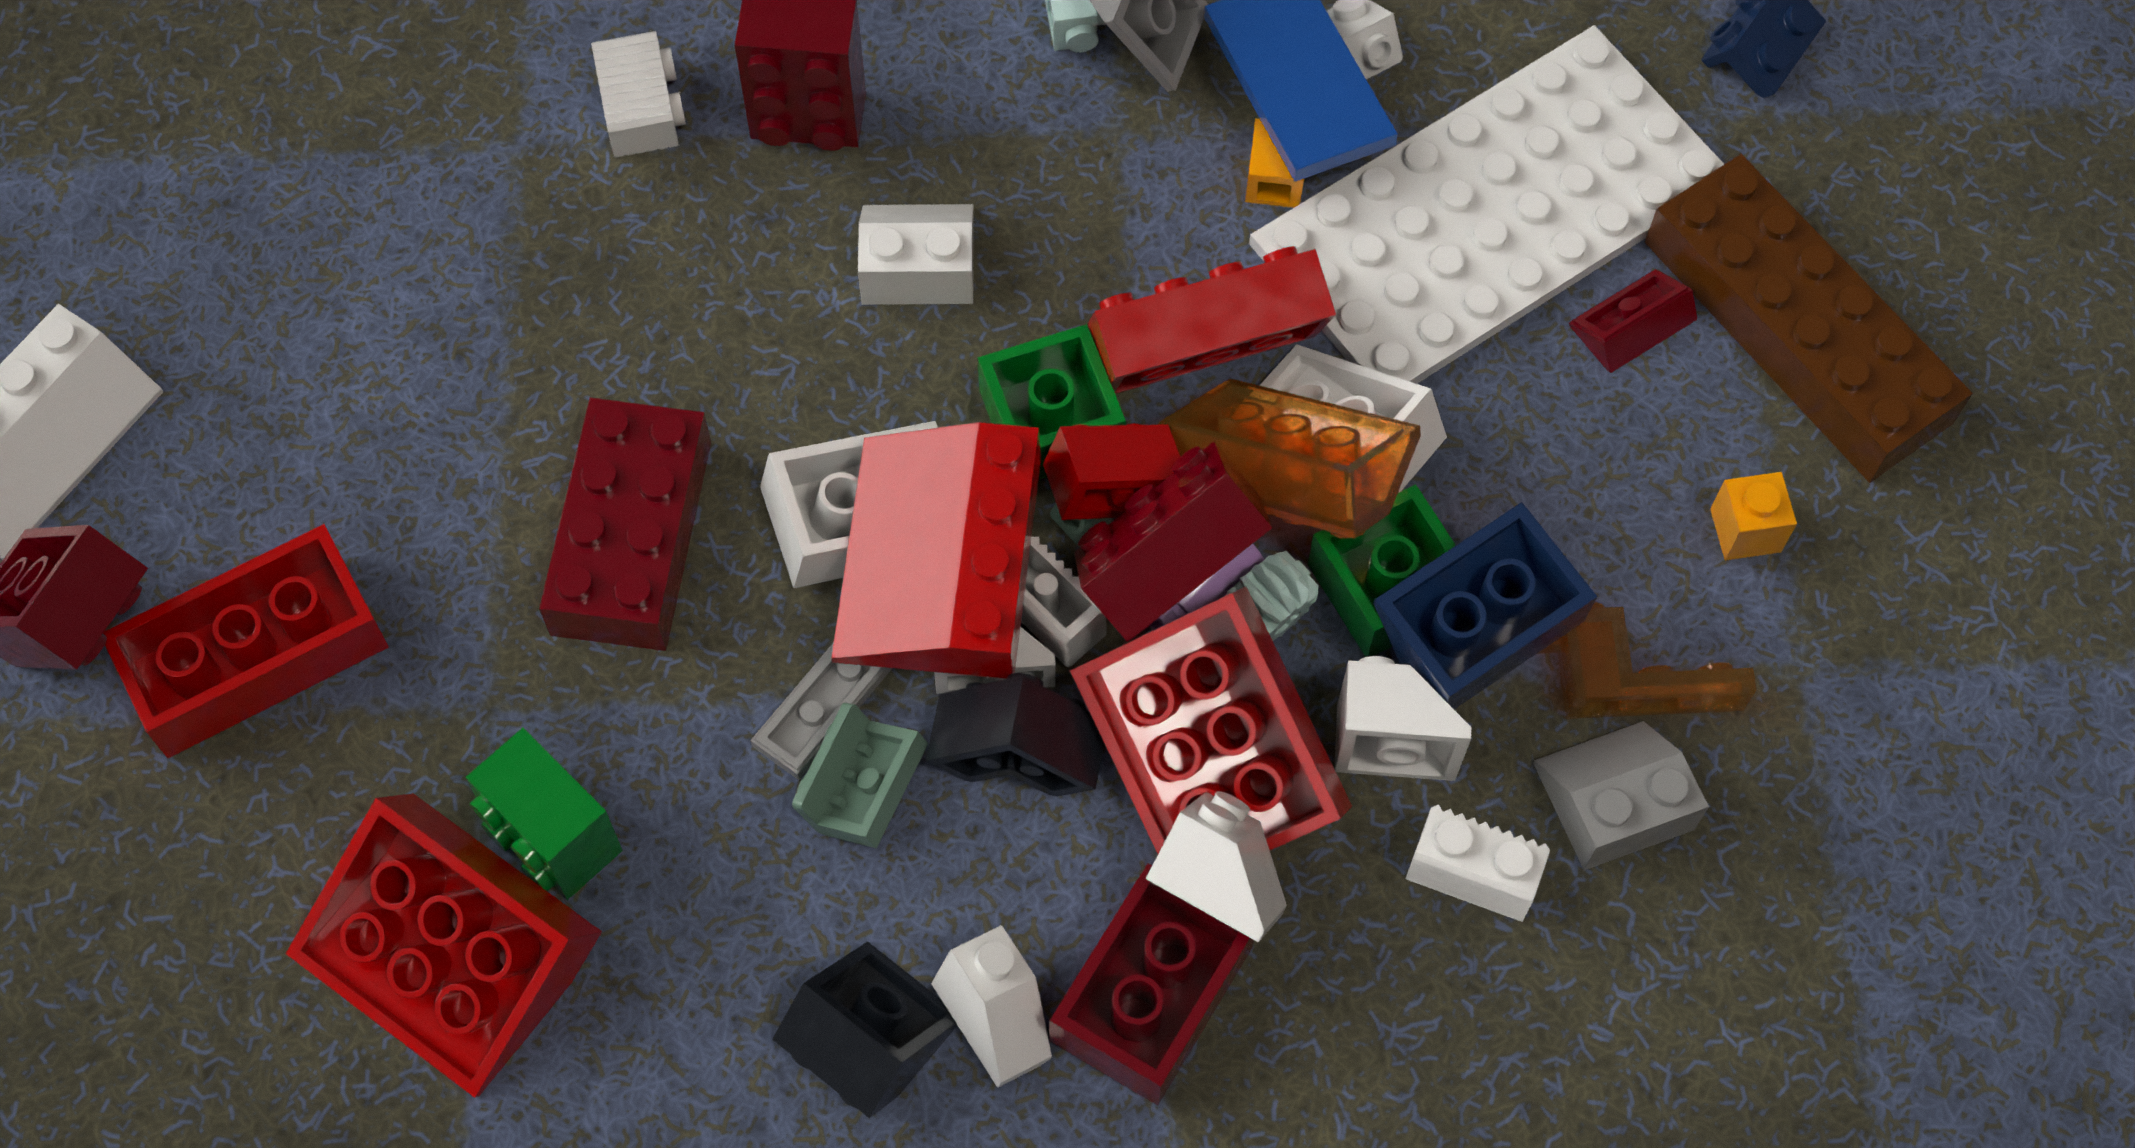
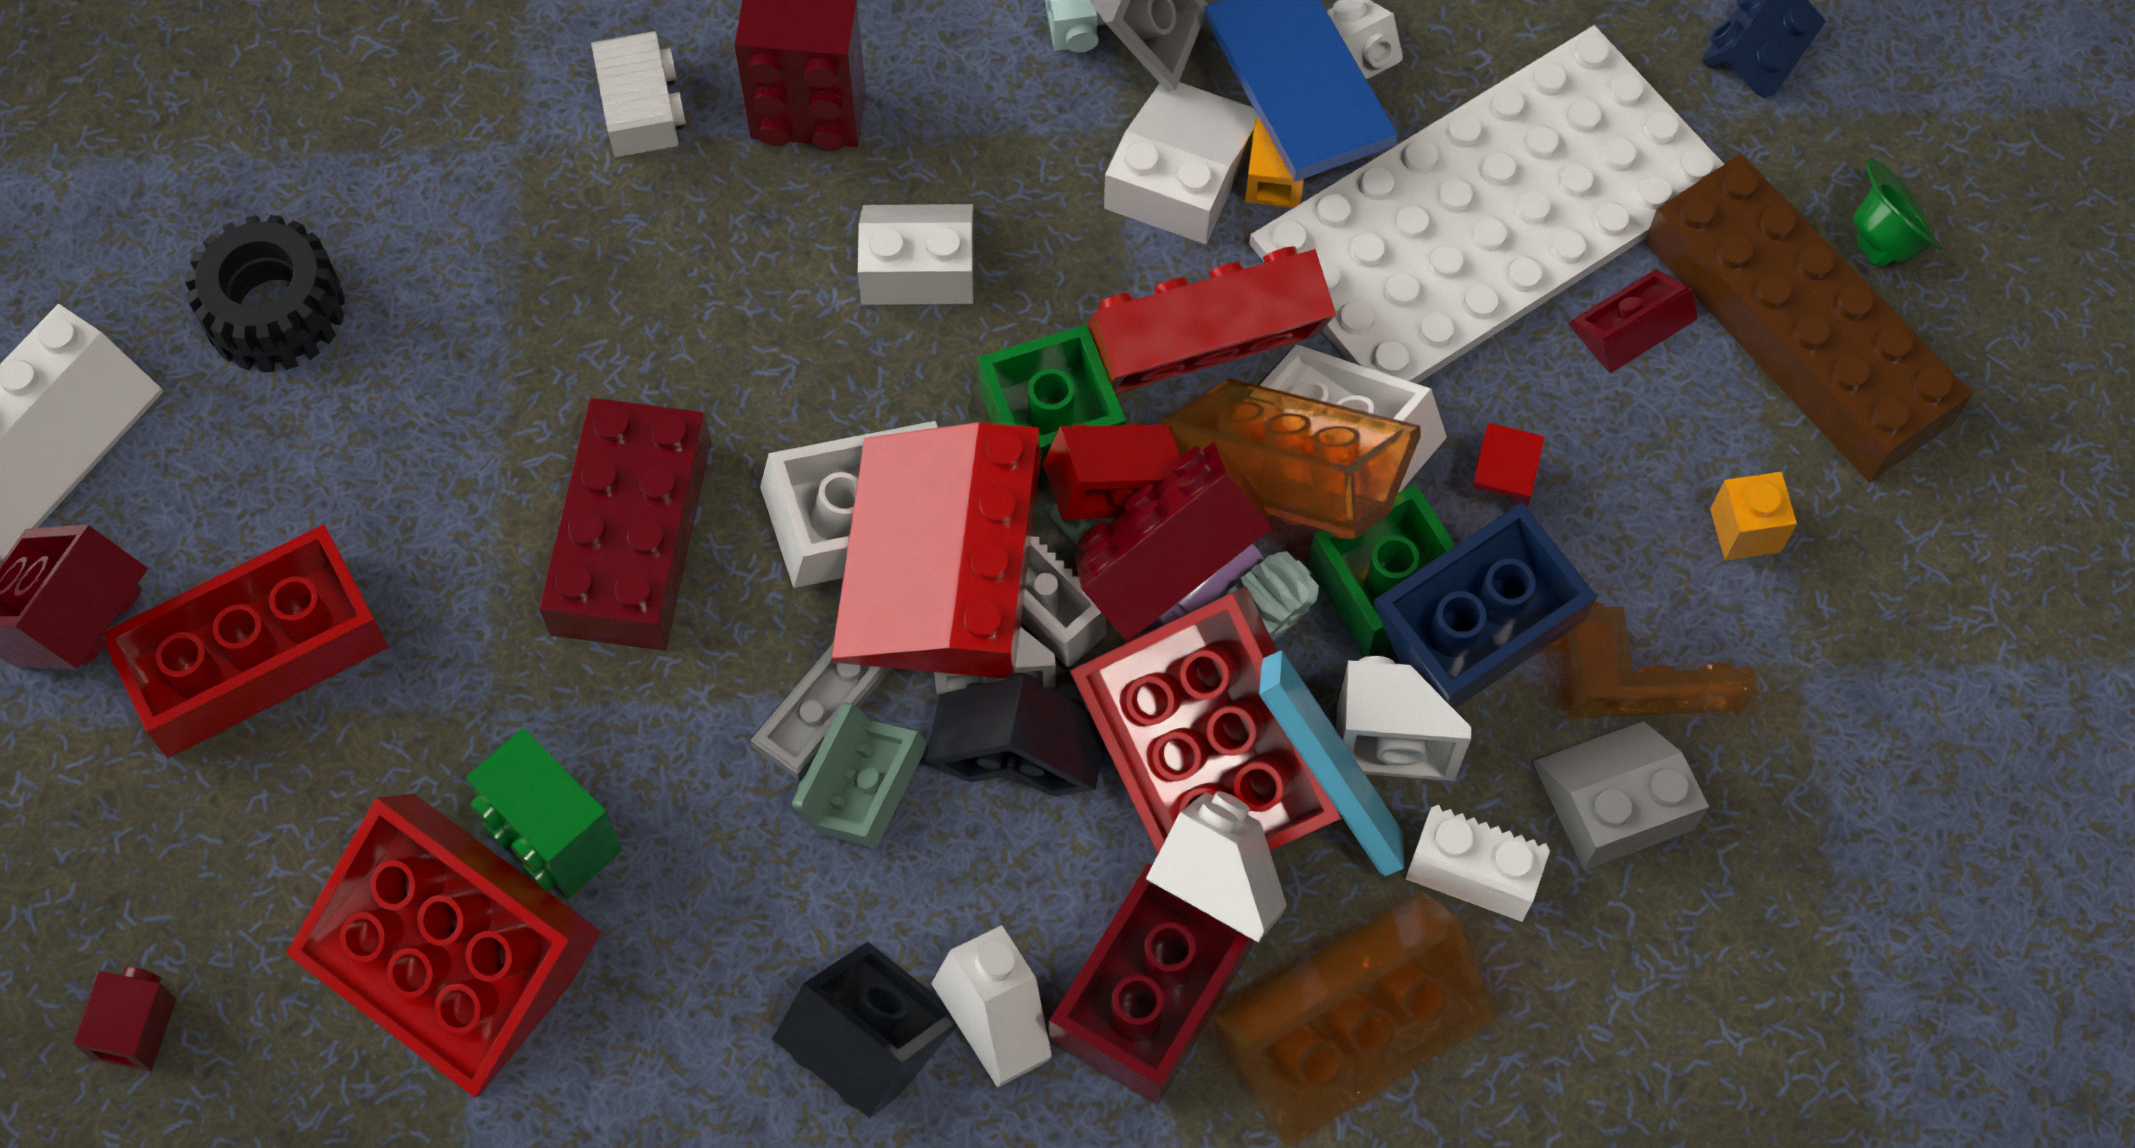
none -> dark red brick [73,967,177,1072]
none -> black tyre [185,215,345,372]
none -> white slope [1104,82,1260,244]
none -> clear orange slope [1212,891,1497,1147]
none -> medium azure tile [1259,650,1404,876]
none -> red panel [1473,422,1545,508]
none -> green piece [1852,158,1942,267]

